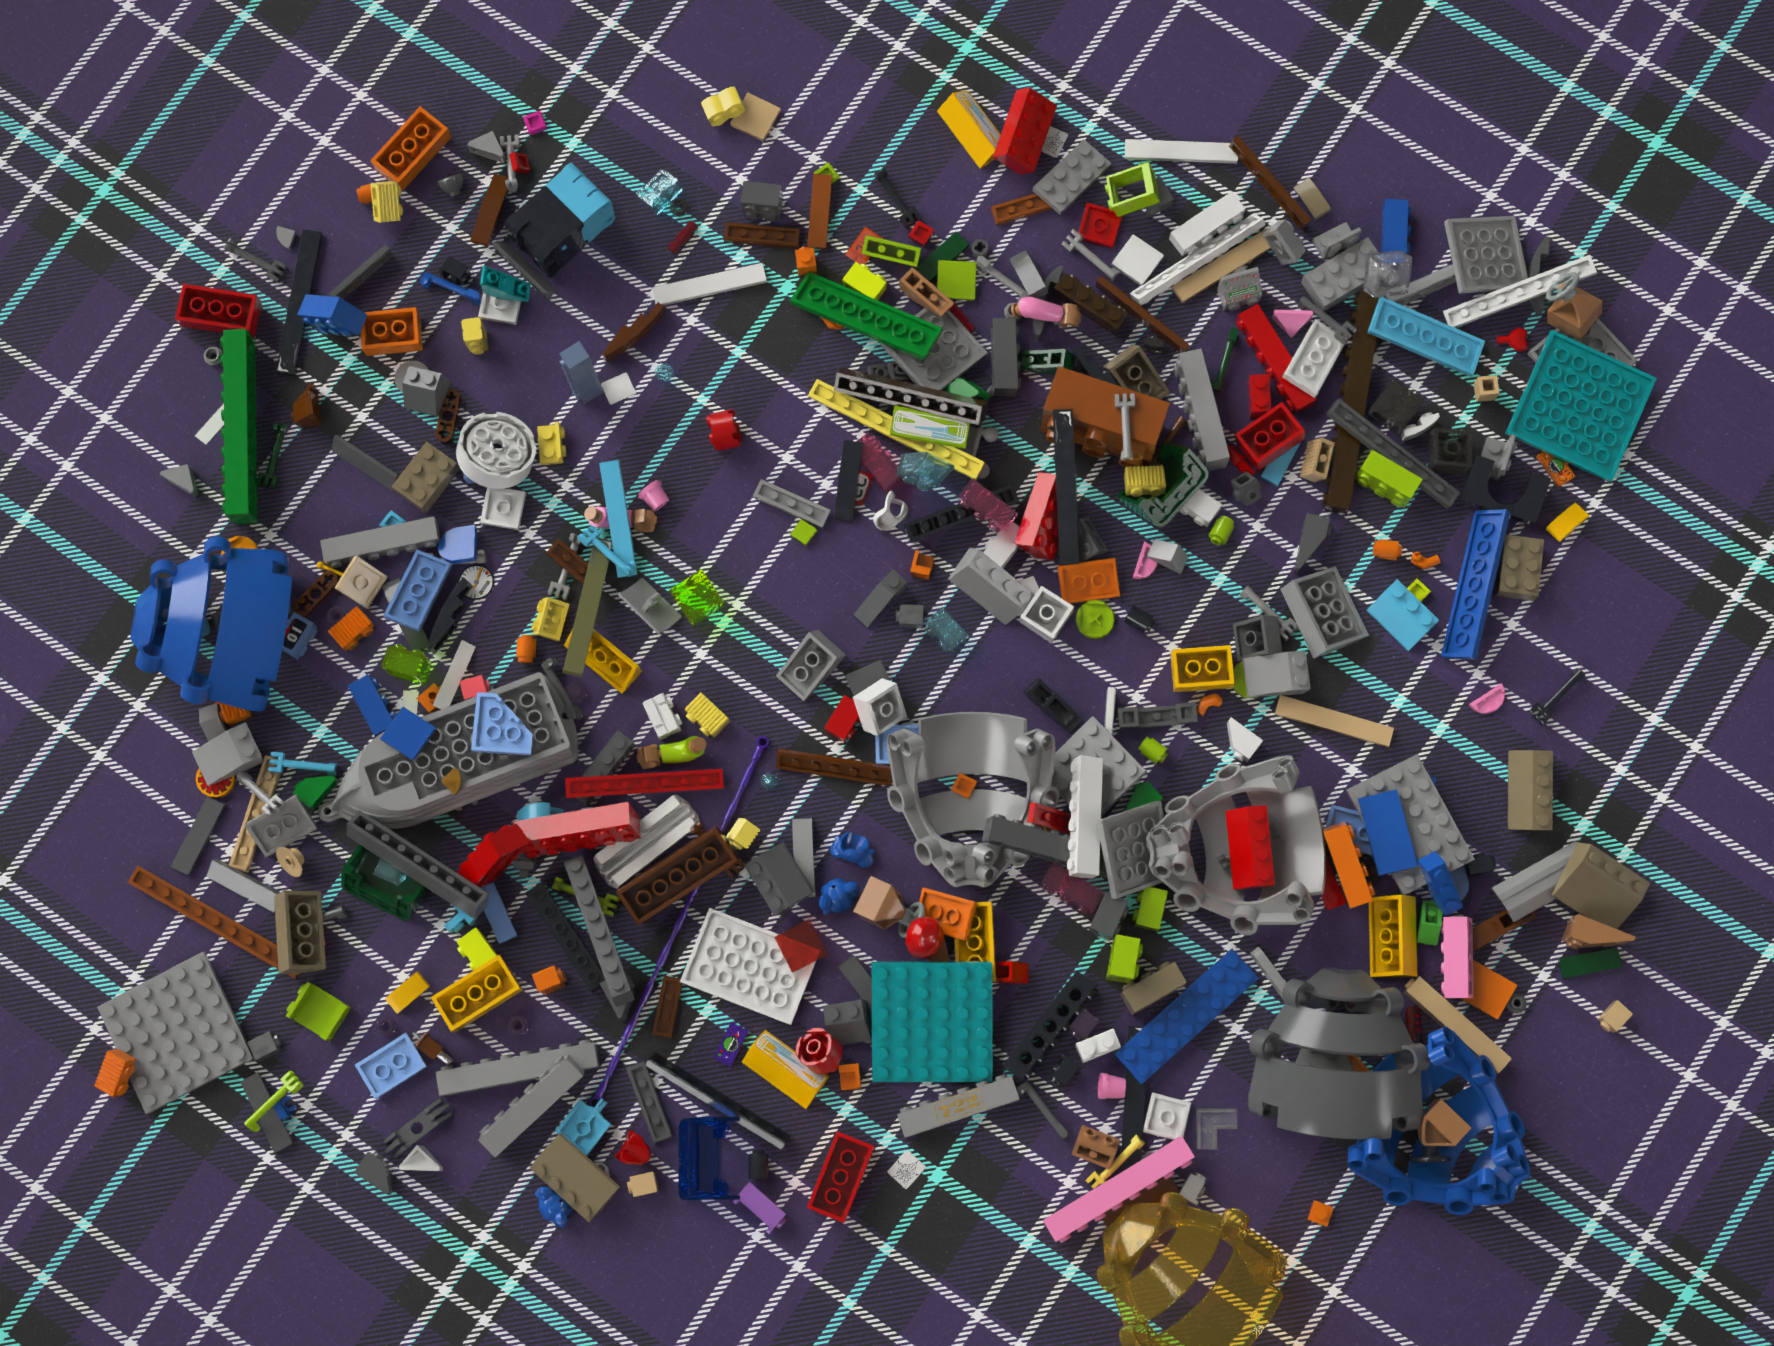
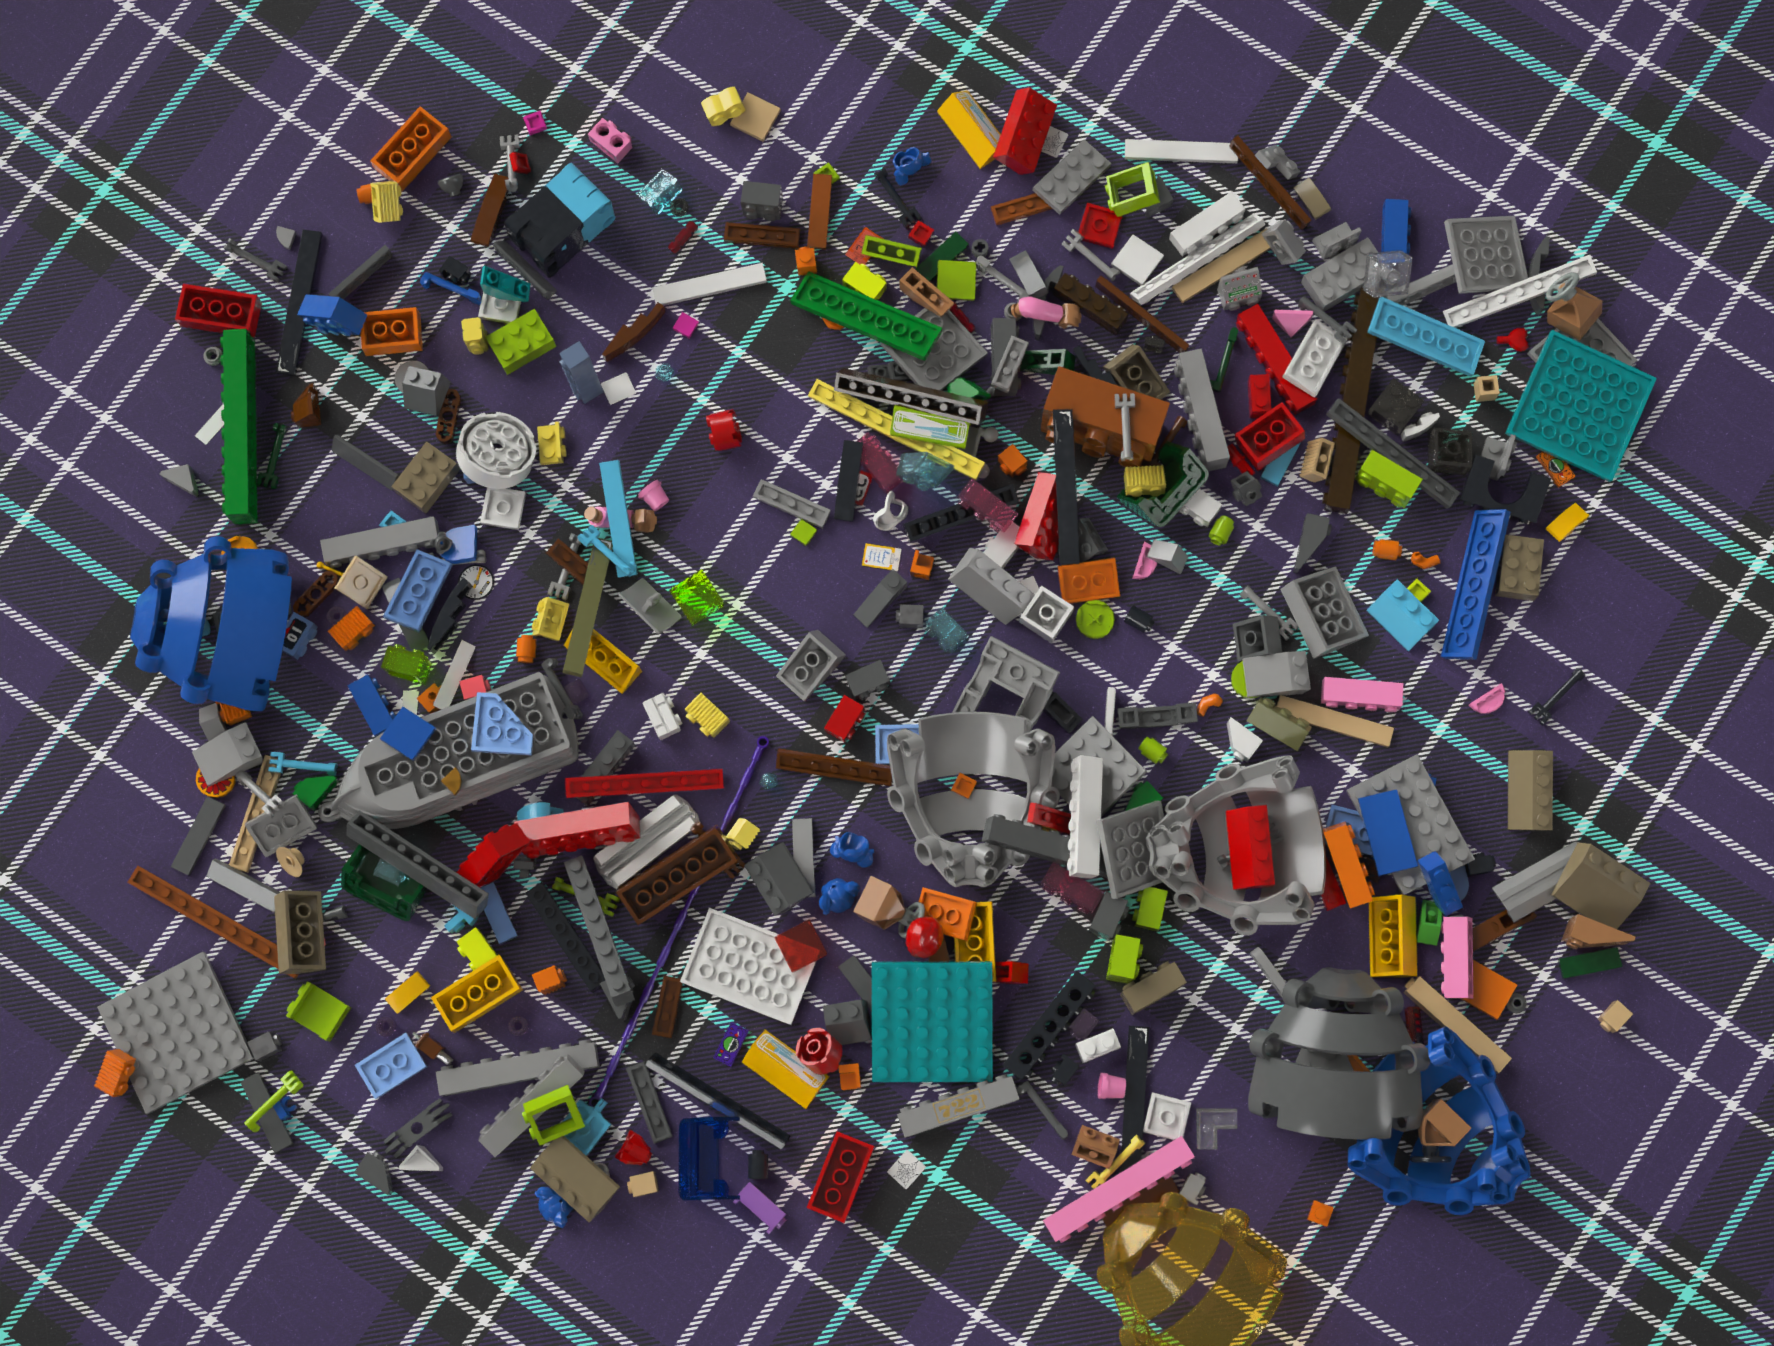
light grey slope [467,131,506,163] -> none
piece [636,736,706,769] -> none
white brick [853,678,907,736] -> none
blue plate [1114,948,1259,1085] -> none
yellow brick [1170,645,1234,692] -> none
none -> dark grey plate [430,531,453,554]
none -> lime brick [485,309,556,375]
none -> lime window [522,1085,585,1146]
none -> bright pink brick [588,118,633,163]
none -> dark pink tile [673,312,699,339]
none -> white sticker [862,543,901,571]
none -> blue hair [893,147,932,186]
none -> light grey piece [952,636,1060,732]
none -> light grey tile [990,335,1029,393]
none -> orange brick [998,444,1027,478]
none -> olive brick [1246,697,1312,751]
none -> light grey plate [1255,145,1301,180]
none -> bright pink brick [1321,677,1403,712]

